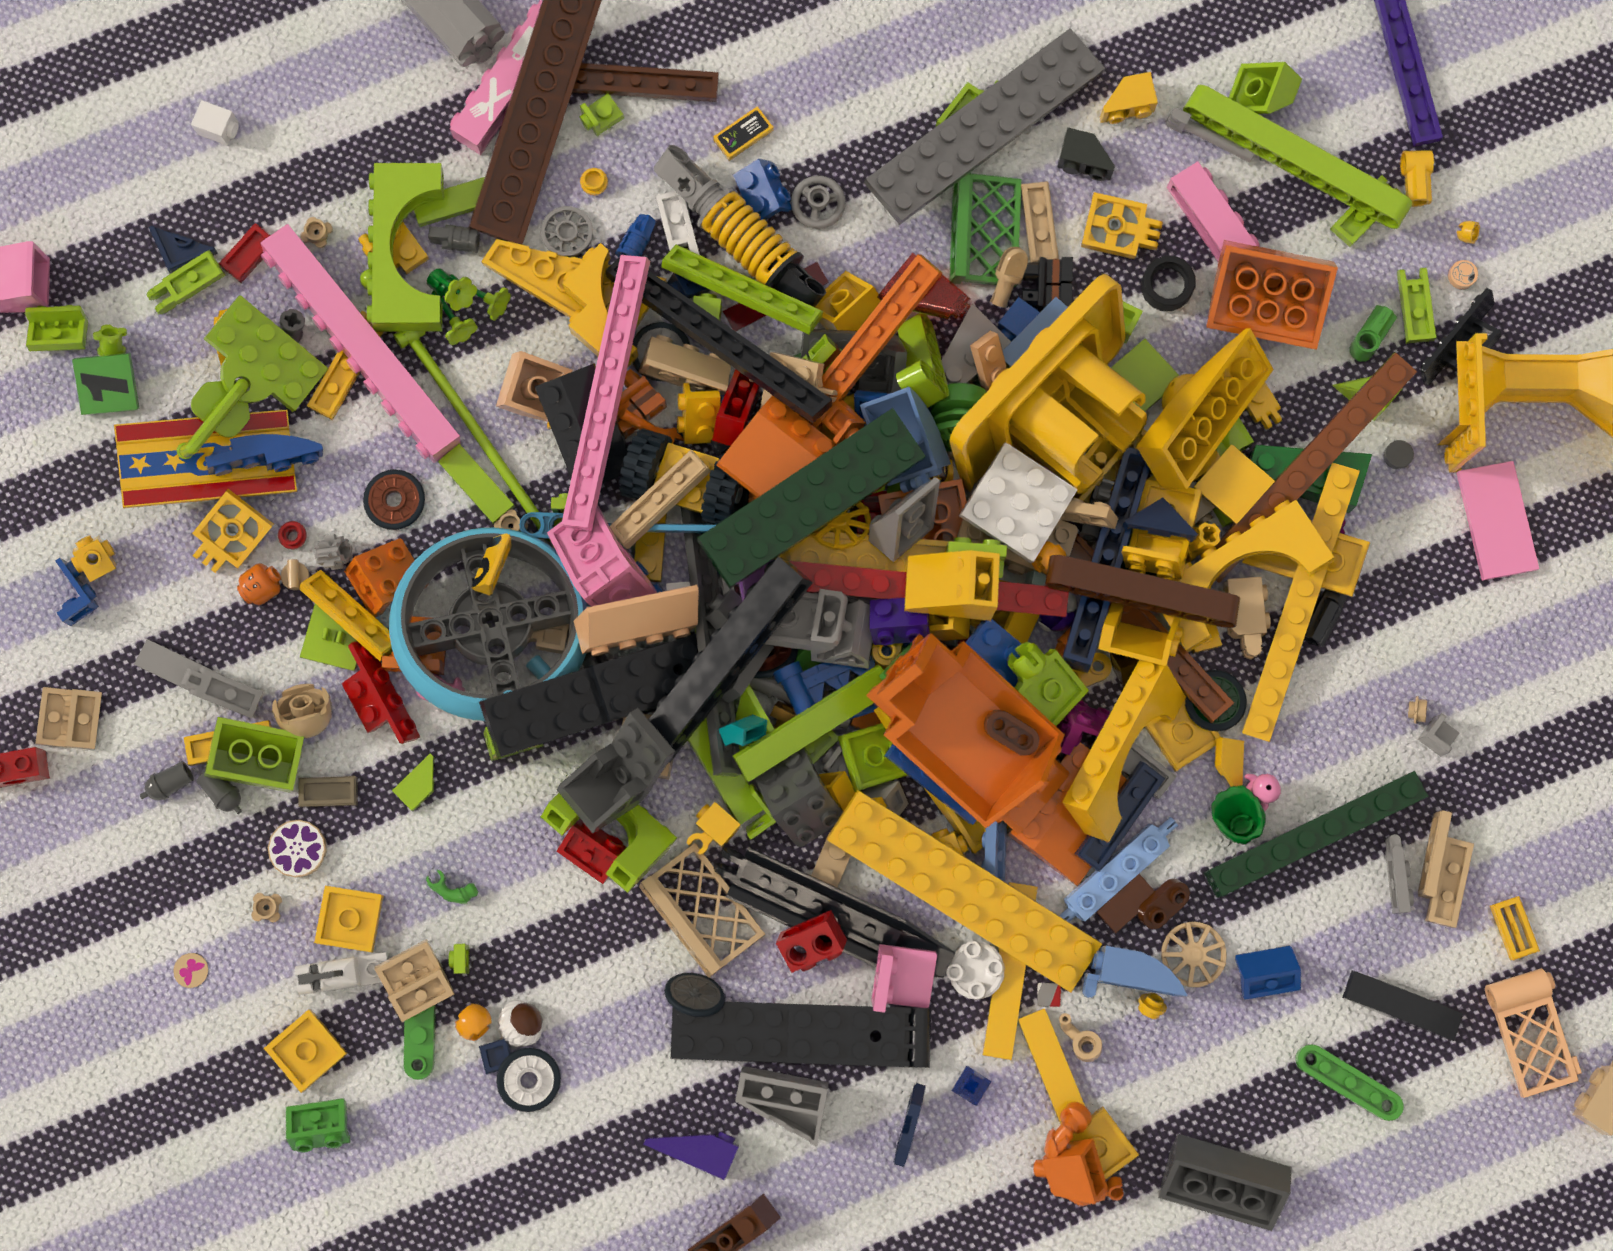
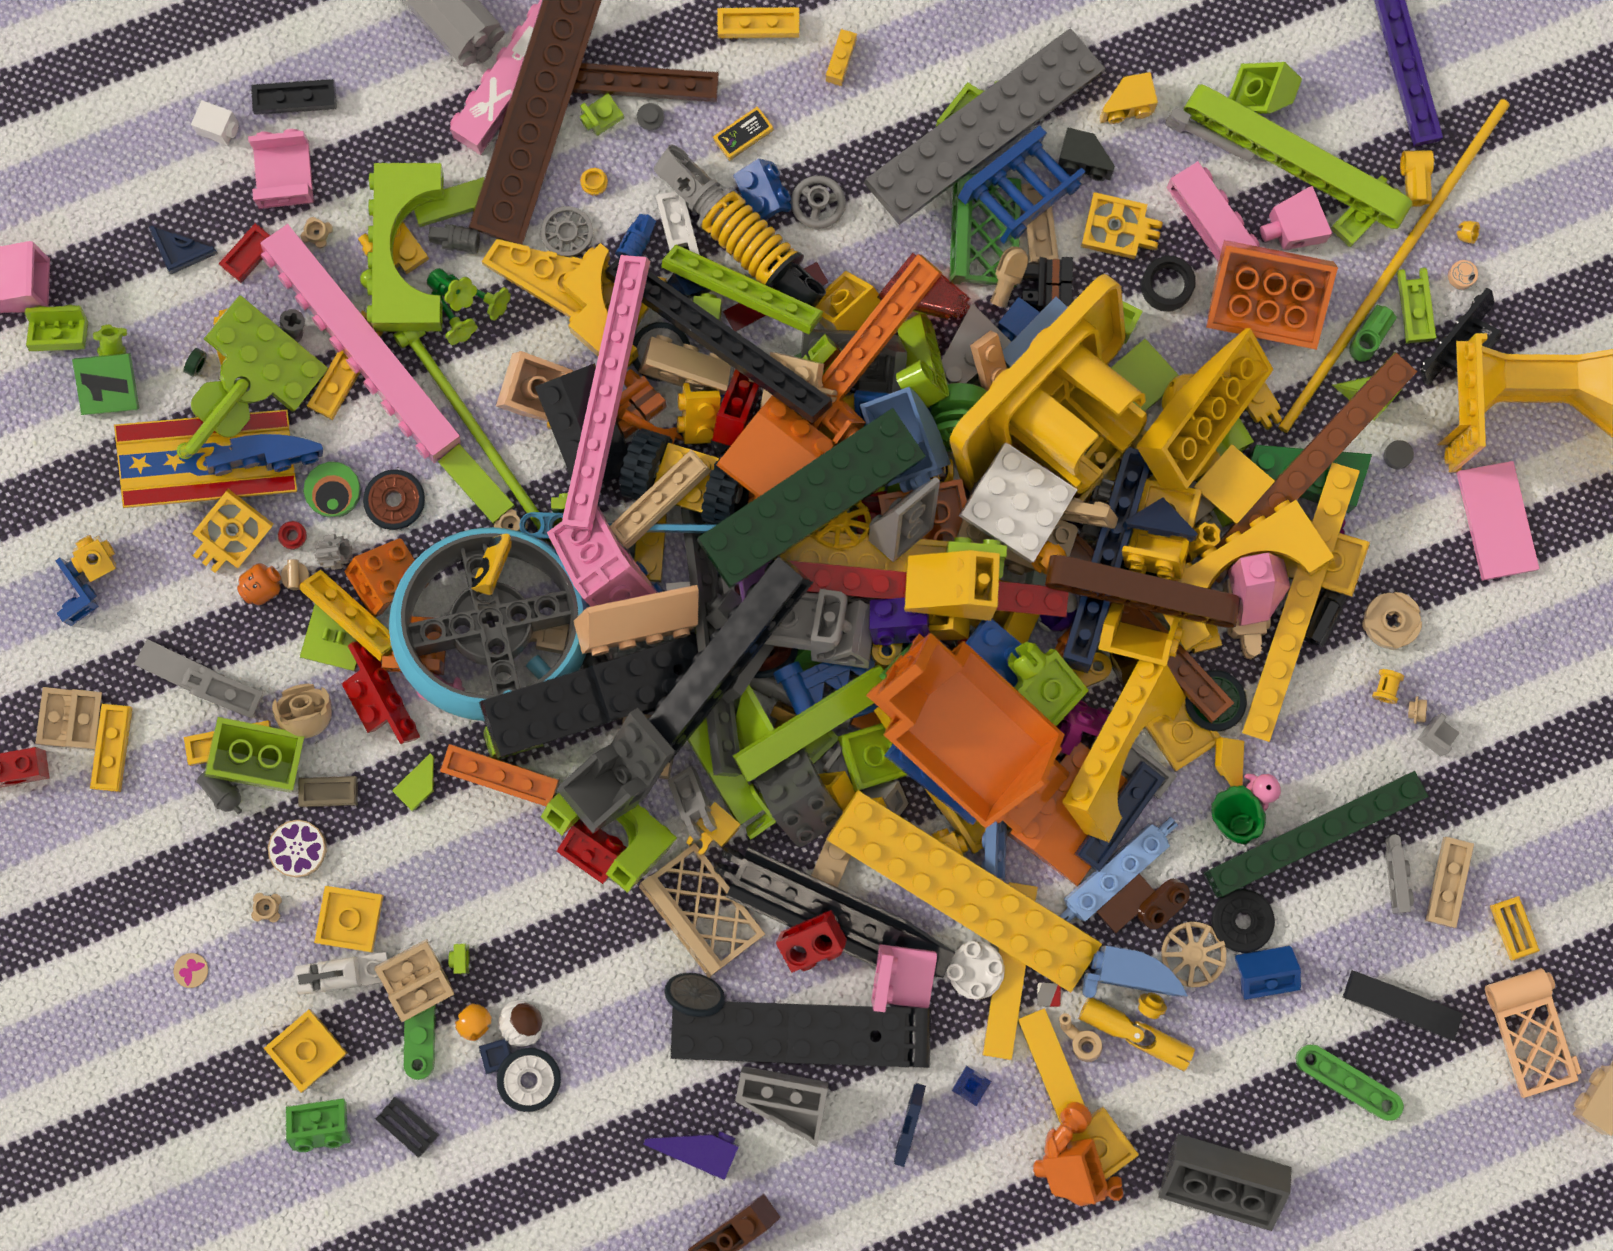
dark grey piece [140,761,194,801] -> none
lime hinge [146,250,226,315] -> none
bright green piece [426,870,478,904] -> none
teal piece [718,715,767,746] -> none
reddish brown plate [984,710,1039,756] -> none
tan tile [1417,810,1452,899] -> none
none -> yellow tile [90,704,133,792]
none -> dark green tile [183,348,207,377]
none -> bright pink panel [248,129,314,209]
none -> black plate [251,79,337,115]
none -> tile [303,462,361,518]
none -> black tile [375,1096,440,1158]
none -> orange fence [440,744,560,806]
none -> dark grey plate [637,103,664,131]
none -> light grey hinge [668,765,717,841]
none -> yellow plate [717,7,799,38]
none -> yellow piece [825,29,857,86]
none -> blue fence [958,125,1086,244]
none -> yellow piece [1078,997,1195,1072]
none -> black wheel [1211,889,1275,953]
none -> bright pink slope [1228,553,1290,626]
none -> bright pink torso [1260,186,1332,250]
none -> yellow piece [1278,99,1510,433]
none -> tan plate [1362,592,1422,650]
none -> yellow bush [1372,669,1405,704]

